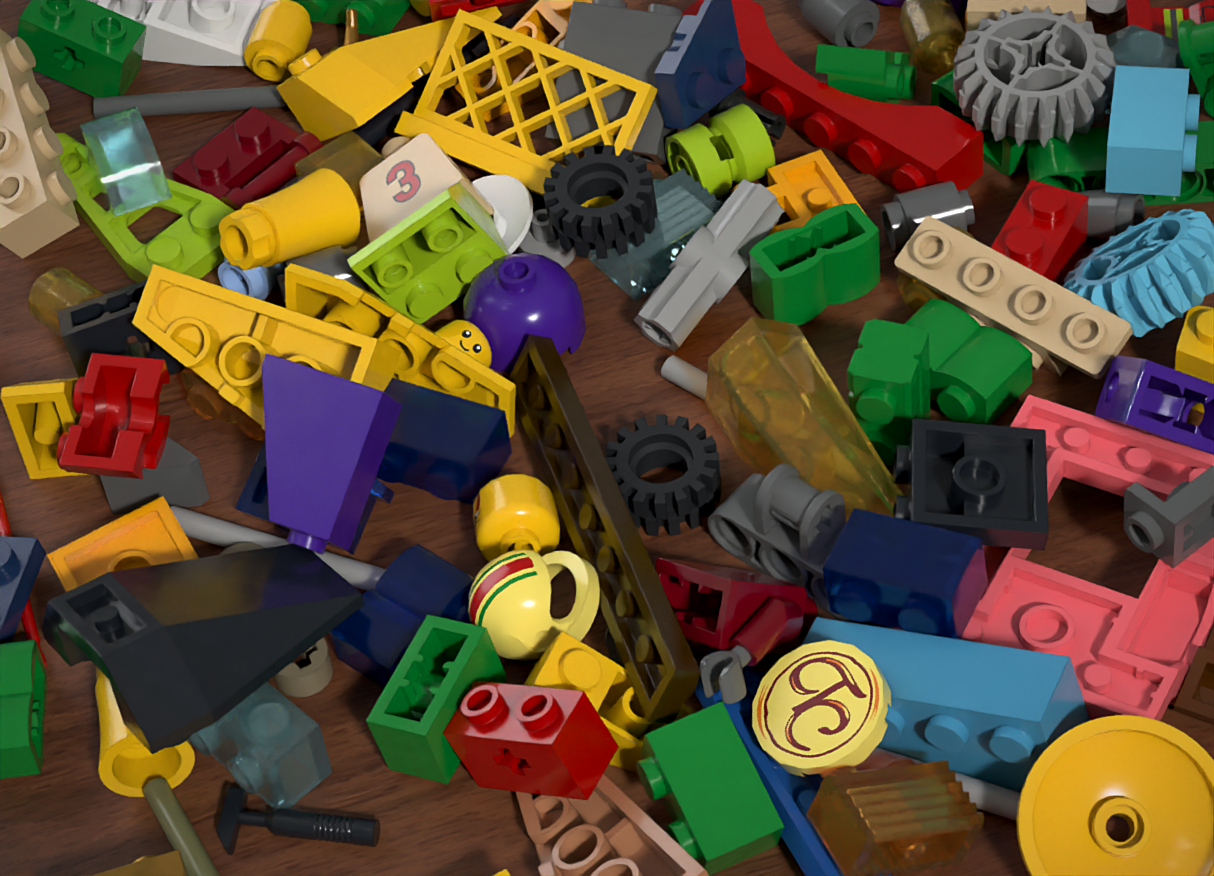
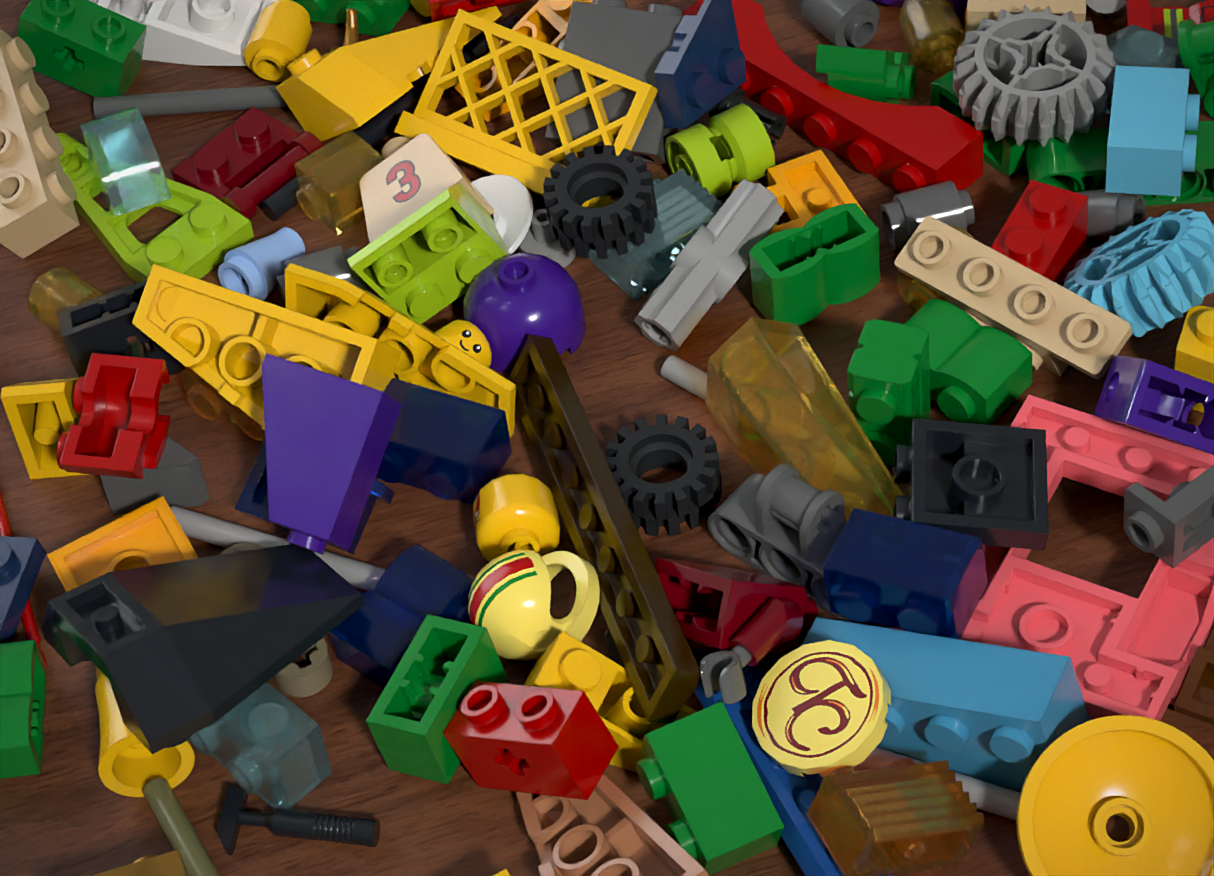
yellow plant [218,168,360,271] -> none

